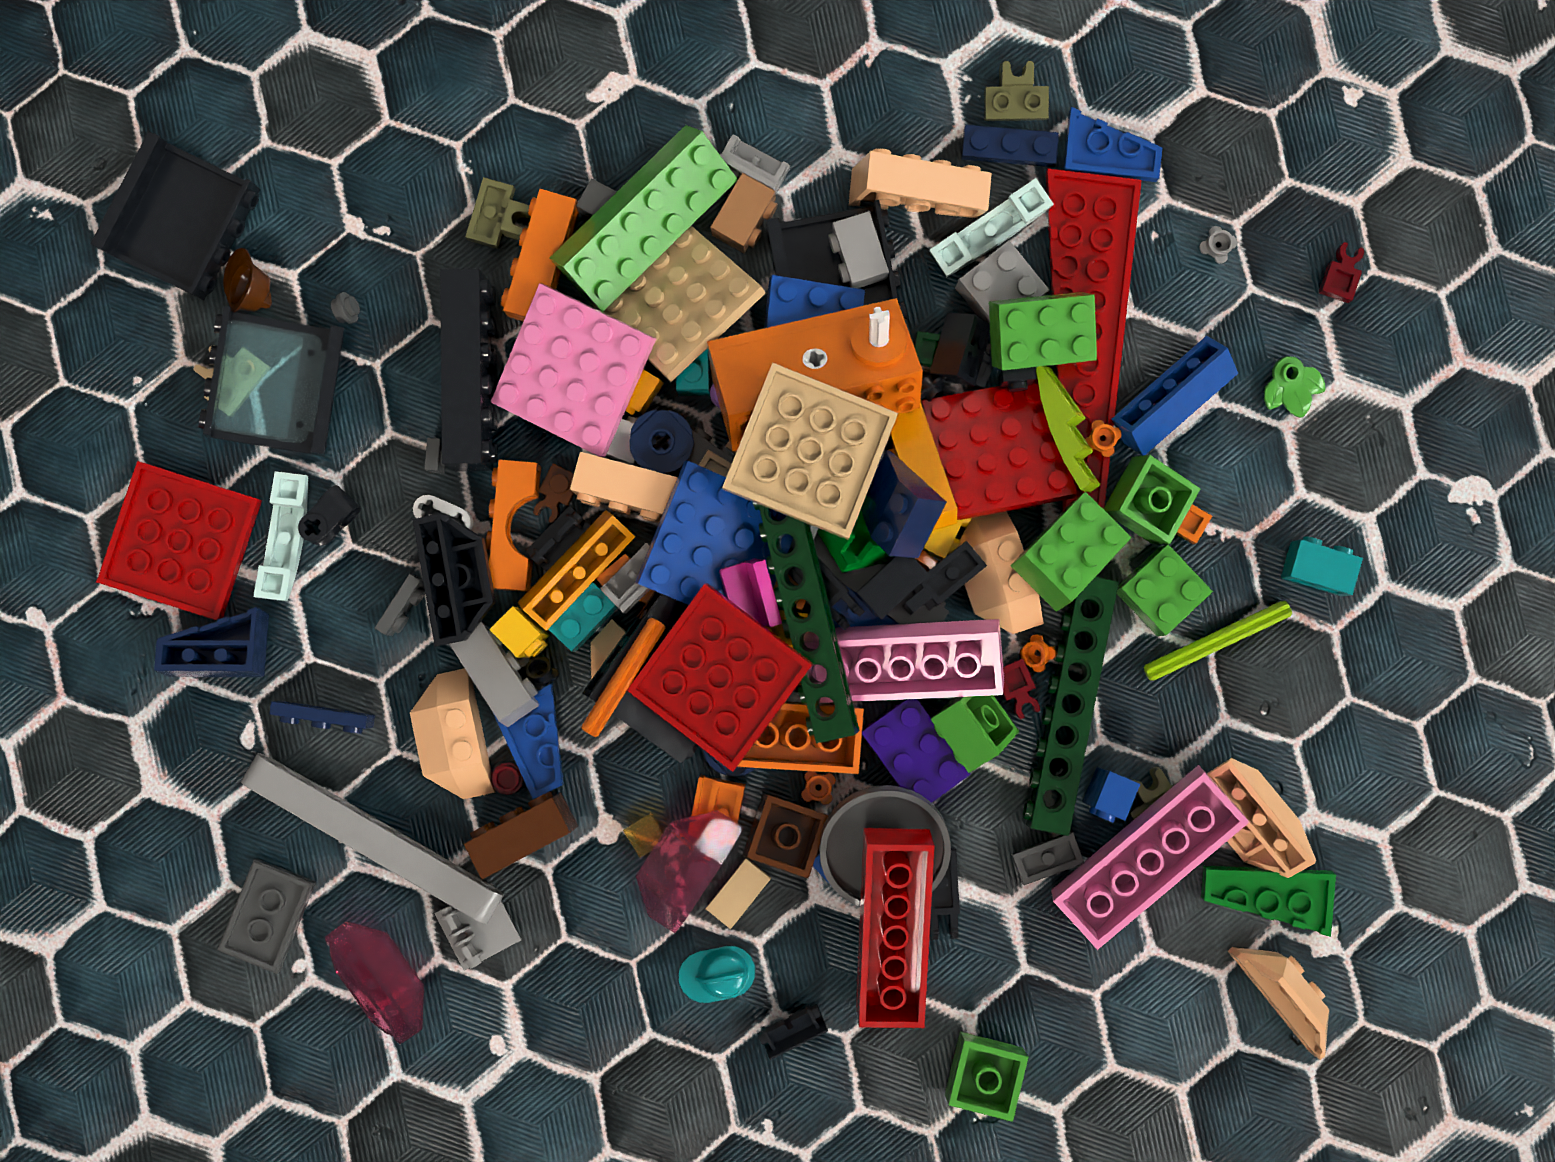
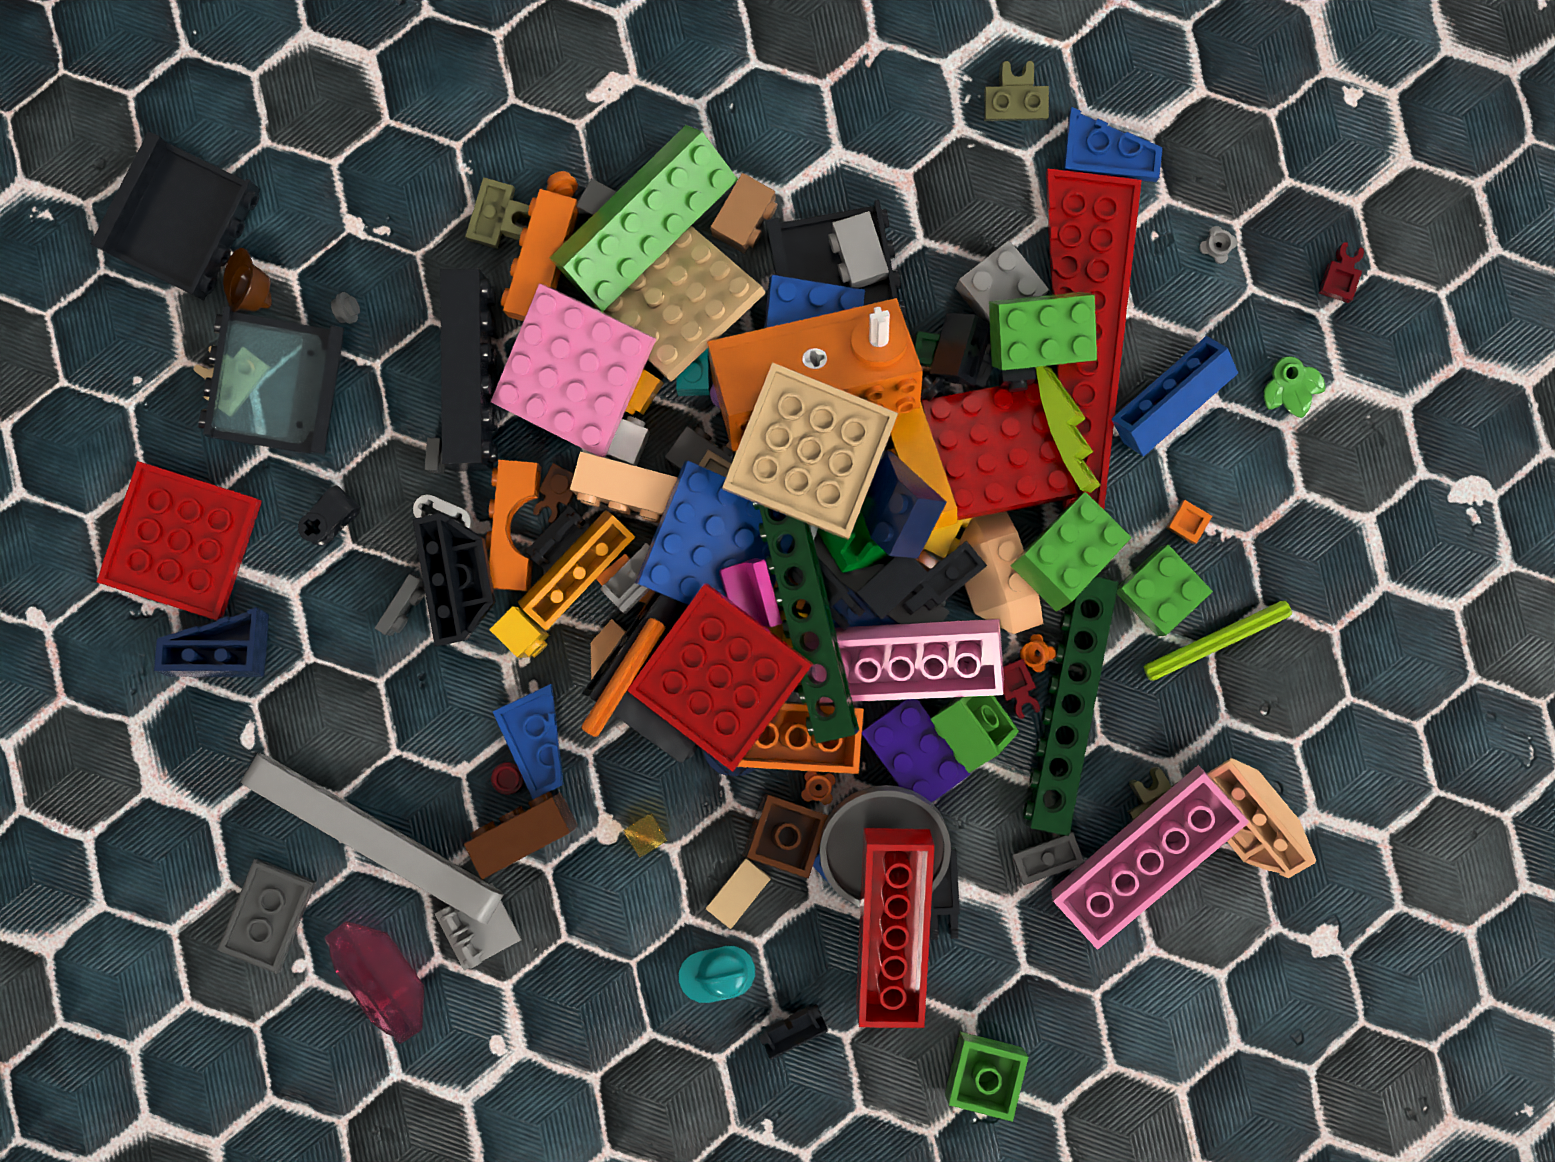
light aqua slope [253,471,308,601] -> none
dark blue plate [269,701,375,734] -> none
light nougat wedge [410,668,496,799] -> none
light grey brick [450,622,539,727] -> none
black plate [521,657,559,691] -> none
teal brick [548,582,618,652] -> none
dark blue plate [629,410,695,474] -> none
clear pink wedge [636,810,744,933] -> none
orange plate [687,775,746,849] -> none
light grey hinge [720,134,790,195] -> none
light nougat wedge [848,149,992,218] -> none
light aqua slope [929,178,1054,277] -> none
dark blue plate [961,125,1059,167] -> none
blue brick [1082,767,1140,823] -> none
orange plate [1085,420,1122,457] -> none
bright green brick [1104,455,1200,544] -> none
green wing [1201,866,1336,937] -> none
light nougat wedge [1228,947,1329,1060] -> none
teal brick [1281,536,1363,596] -> none
none -> orange plate [546,171,578,197]

